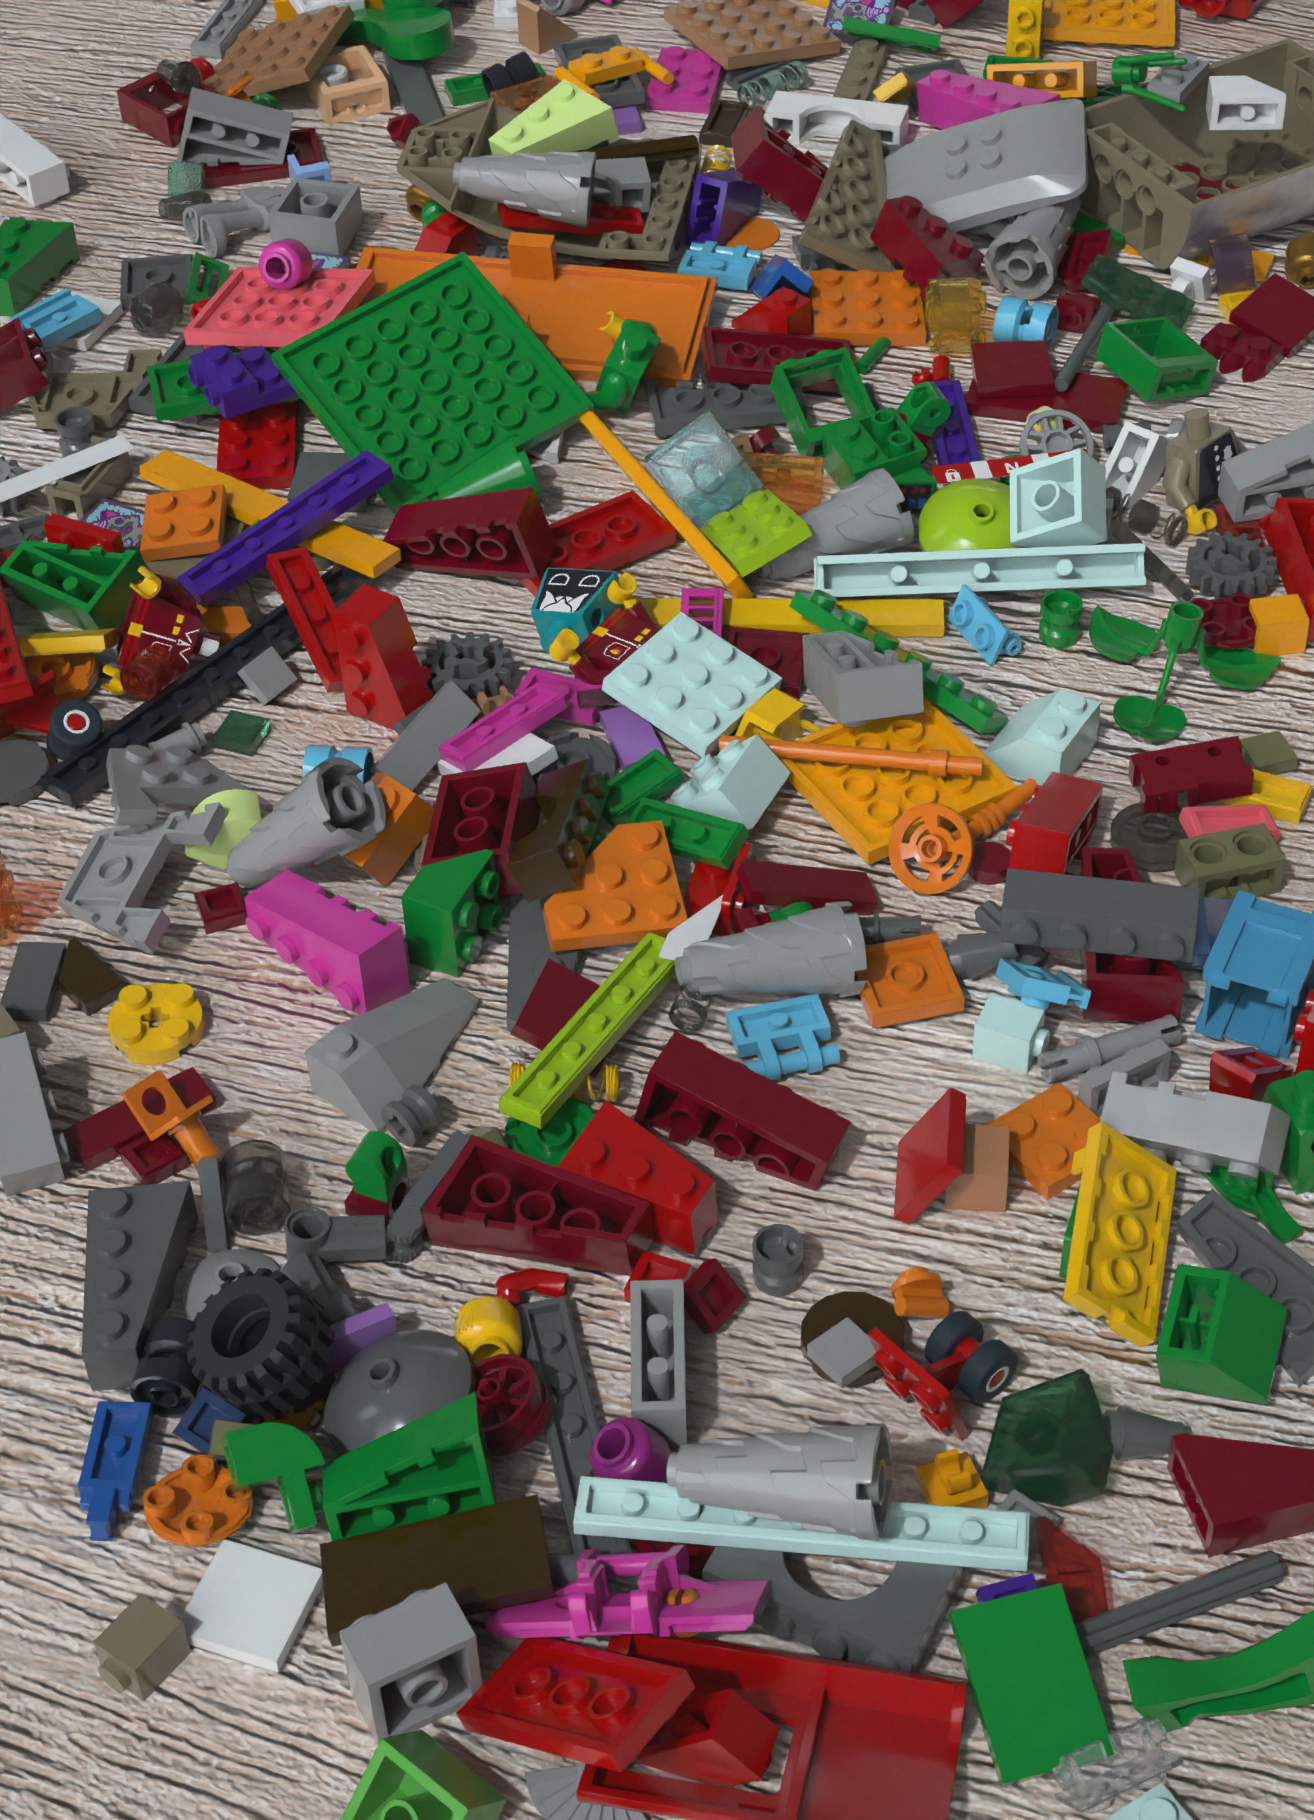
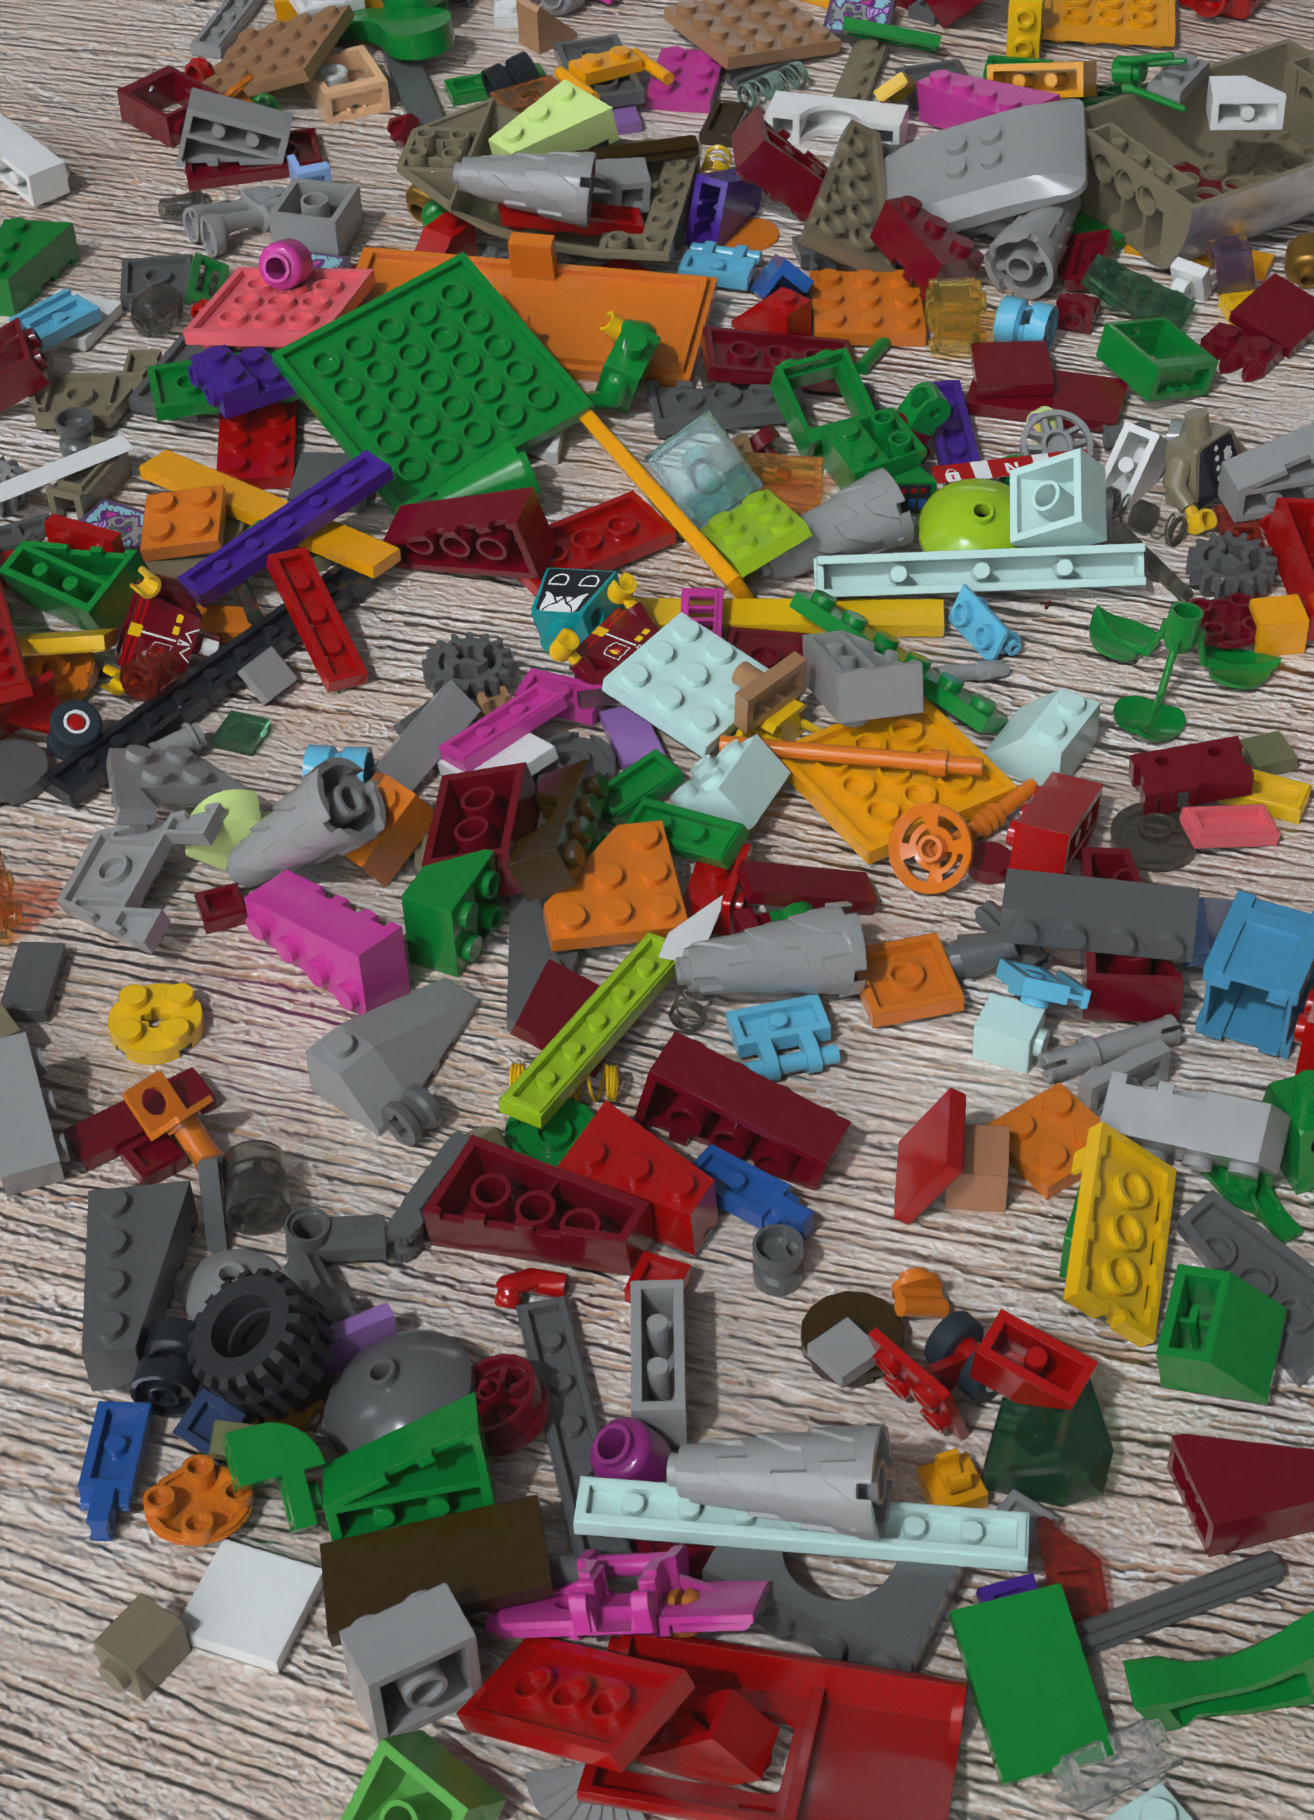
dark brown tile [59,937,125,1016] -> none
clear smoke cone [157,60,201,95] -> none
clear green tile [168,162,205,199] -> none
red wedge [333,584,433,731] -> none
green leg [344,1130,410,1228] -> none
yellow head [454,1296,523,1366] -> none
dark red plate [683,1258,746,1334] -> none
dark grey axle [859,912,921,945] -> none
red arm [911,355,951,386] -> none
green wheel [1038,589,1083,648] -> none
dark grey bar [1054,274,1132,392] -> none
dark grey cone [1100,1406,1185,1461] -> none
olive brick [1174,823,1286,900] -> none
red slope [1209,1047,1293,1102] -> none
none -> blue hinge [692,1144,814,1242]
none -> medium nougat tile [732,651,808,734]
none -> light grey piece [932,660,1010,682]
none -> red slope [969,1309,1098,1410]

